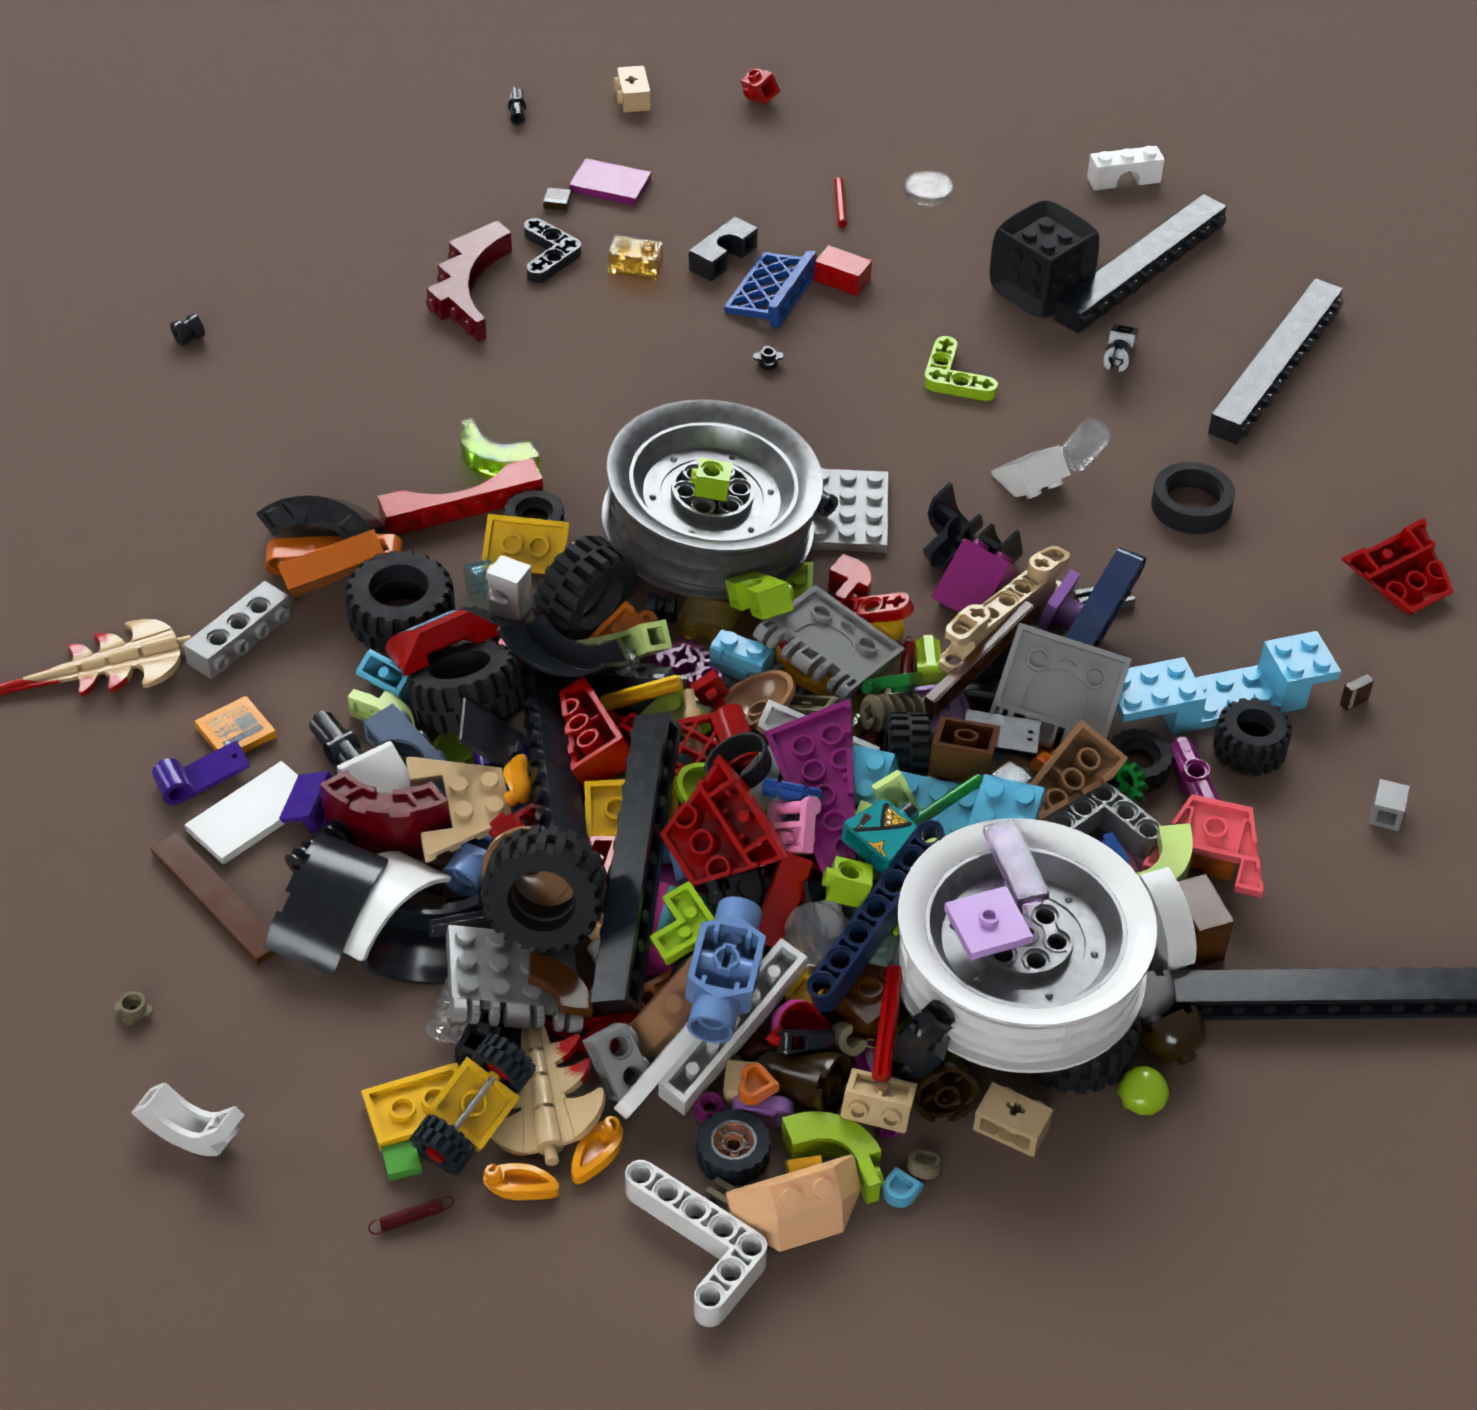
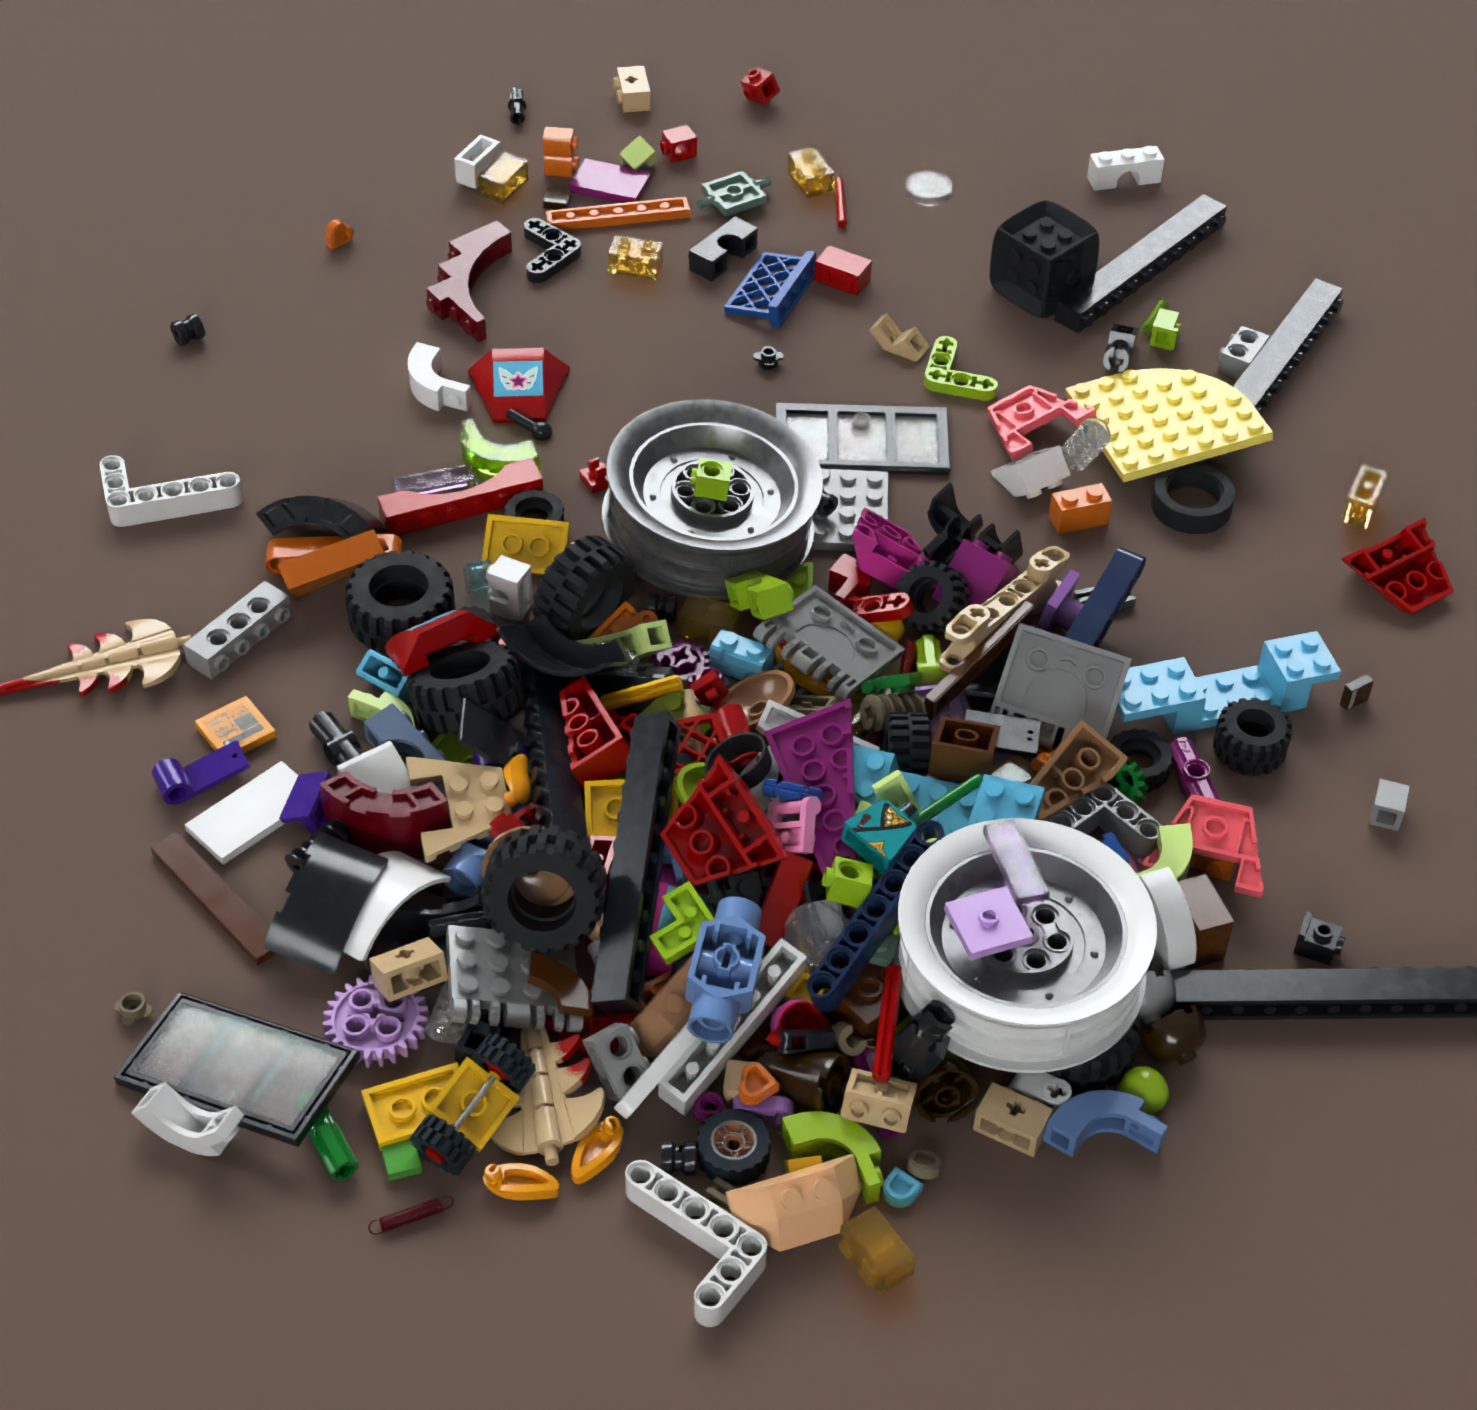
none -> white beam [100,455,243,527]
none -> clear door [114,992,361,1147]
none -> green piece [295,1091,359,1181]
none -> lavender gear [322,974,430,1068]
none -> orange tile [326,219,354,250]
none -> tan brick [369,937,448,1002]
none -> clear purple tile [392,463,477,494]
none -> white arch [408,342,471,411]
none -> white brick [454,135,501,189]
none -> red wedge [468,348,570,423]
none -> clear yellow brick [477,152,529,204]
none -> black bar [506,409,552,441]
none -> orange brick [543,127,579,178]
none -> orange tile [545,197,690,231]
none -> red tile [579,457,609,494]
none -> yellowish green panel [619,135,657,170]
none -> red brick [660,125,697,163]
none -> black wheel [661,1140,696,1176]
none -> sand green plate [697,171,771,217]
none -> door [776,403,951,475]
none -> clear yellow brick [788,147,836,199]
none -> clear yellow brick [838,1206,916,1295]
none -> dark pink wedge [852,508,938,590]
none -> tan slope [869,313,930,362]
none -> black tyre [895,560,972,635]
none -> coral wing [988,385,1097,461]
none -> white piece [1008,1072,1072,1115]
none -> medium blue arch [1043,1090,1168,1157]
none -> orange brick [1048,483,1112,535]
none -> light yellow plate [1066,368,1273,483]
none -> lime piece [1142,297,1168,337]
none -> lime brick [1149,308,1182,351]
none -> light grey brick [1217,326,1270,380]
none -> black brick [1293,911,1346,965]
none -> clear yellow brick [1341,465,1388,529]

